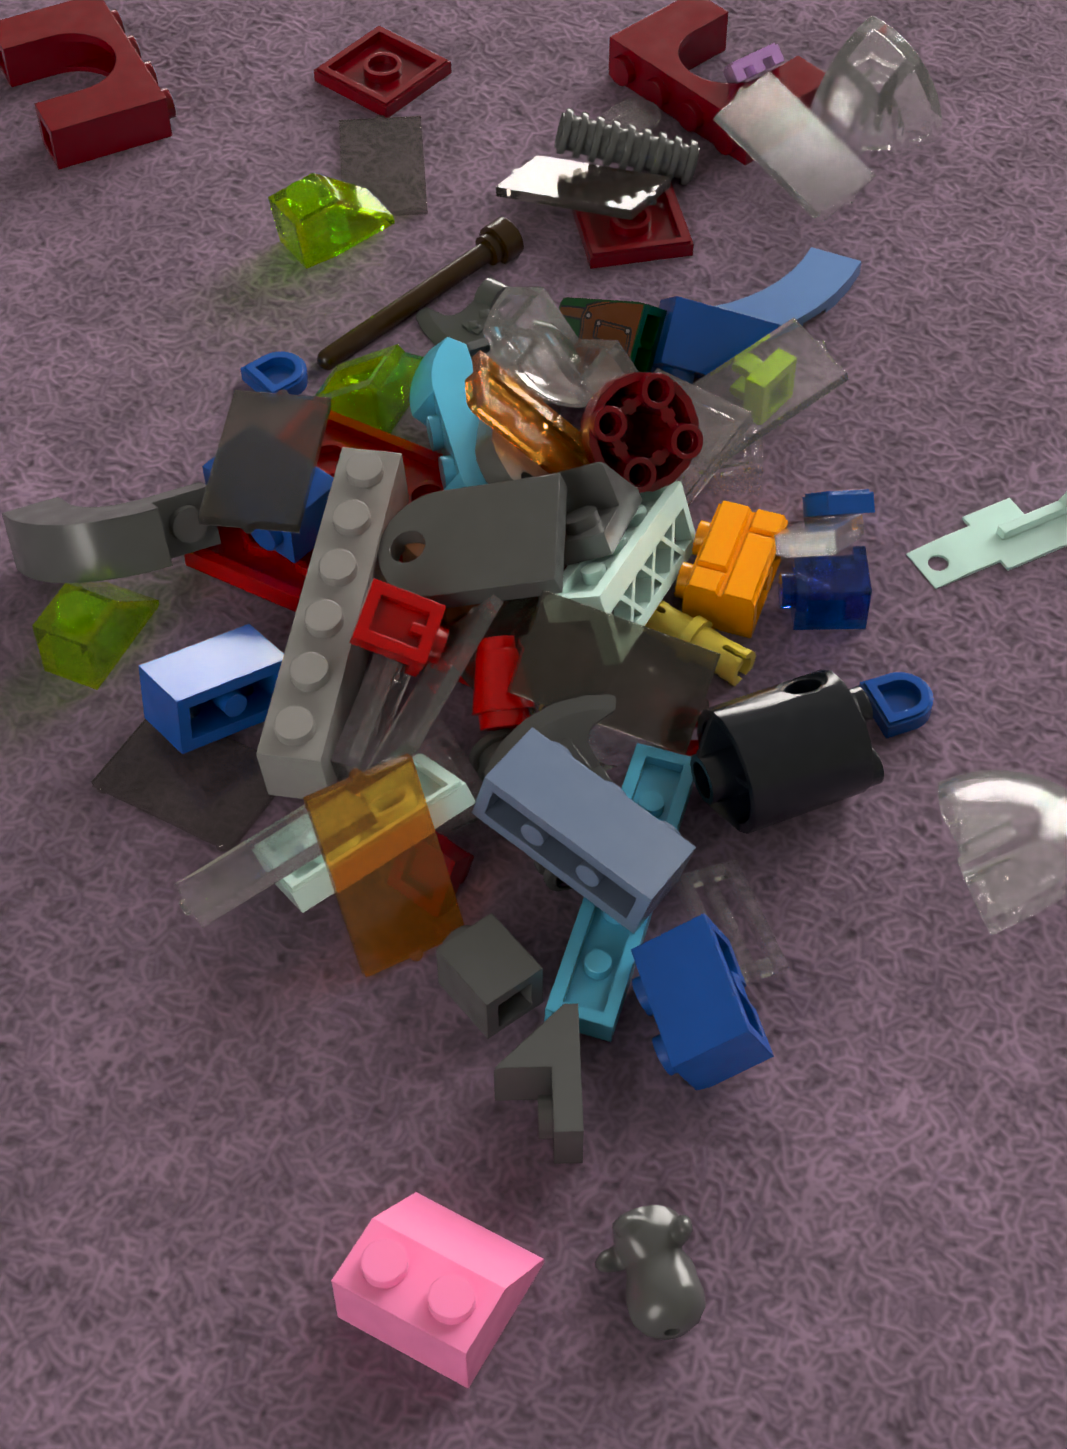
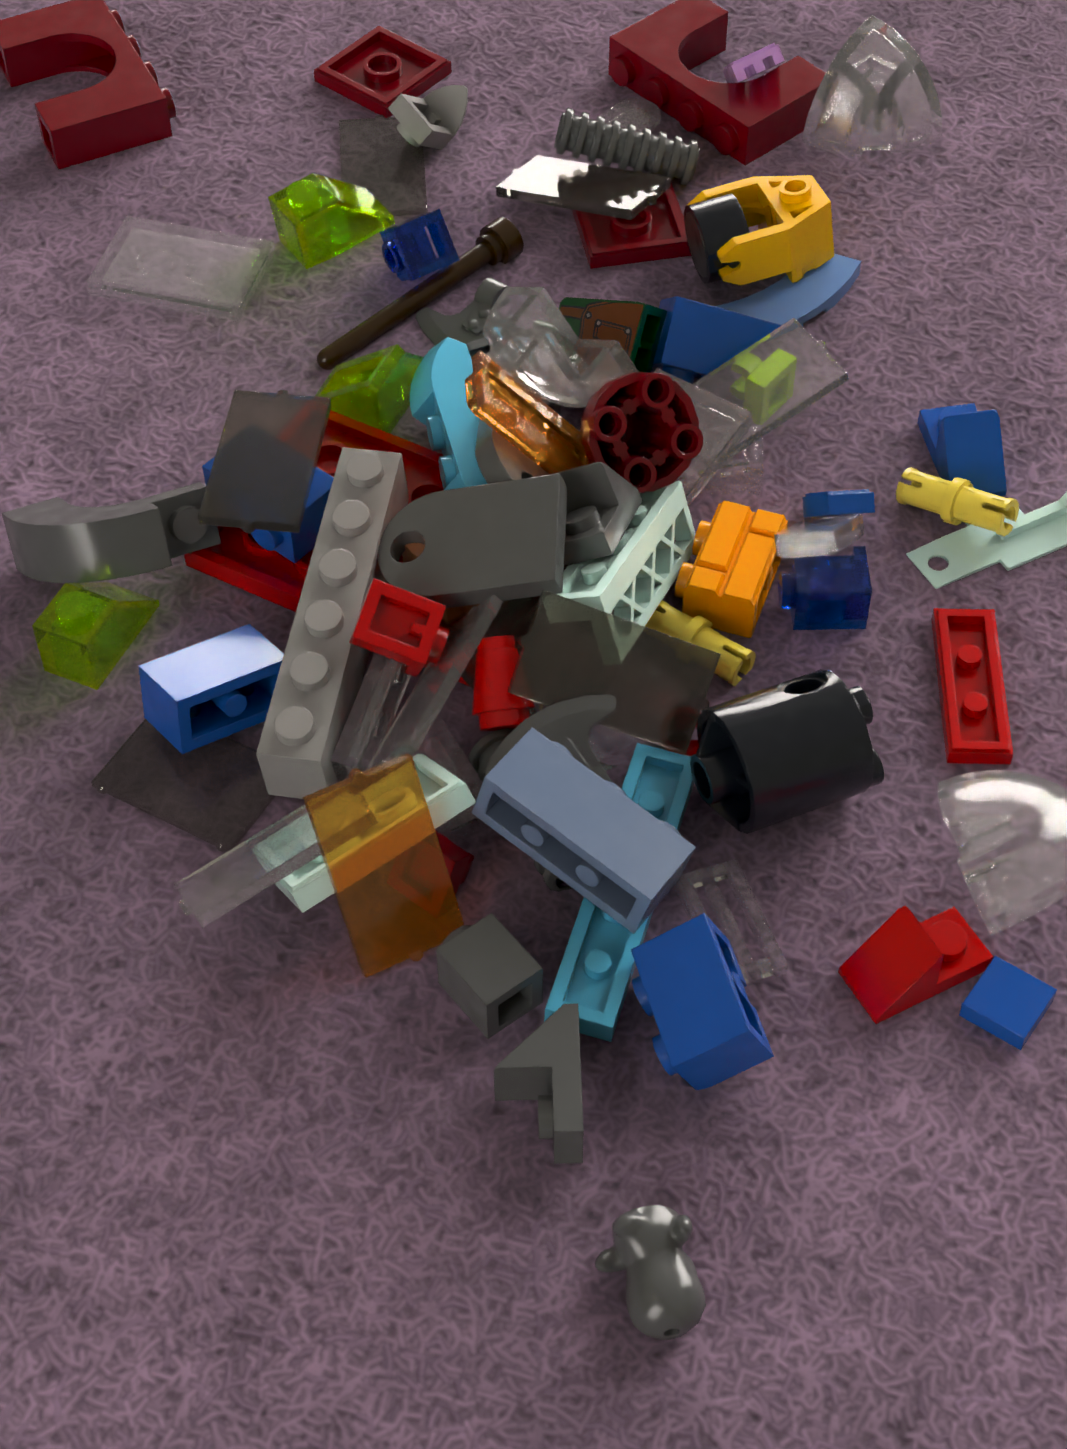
blue tile [240,351,308,408] -> none
bright pink slope [331,1192,544,1388] -> none
clear piece [713,71,876,223] -> none
blue tile [859,672,934,739] -> none
none -> clear tile [87,215,276,323]
none -> clear blue brick [380,209,460,281]
none -> light grey plate [388,85,468,149]
none -> yellow piece [684,175,834,286]
none -> red slope [838,905,994,1024]
none -> light yellow pin [896,467,1019,536]
none -> blue slope [917,403,1007,496]
none -> red tile [931,608,1013,765]
none -> blue tile [959,956,1057,1050]

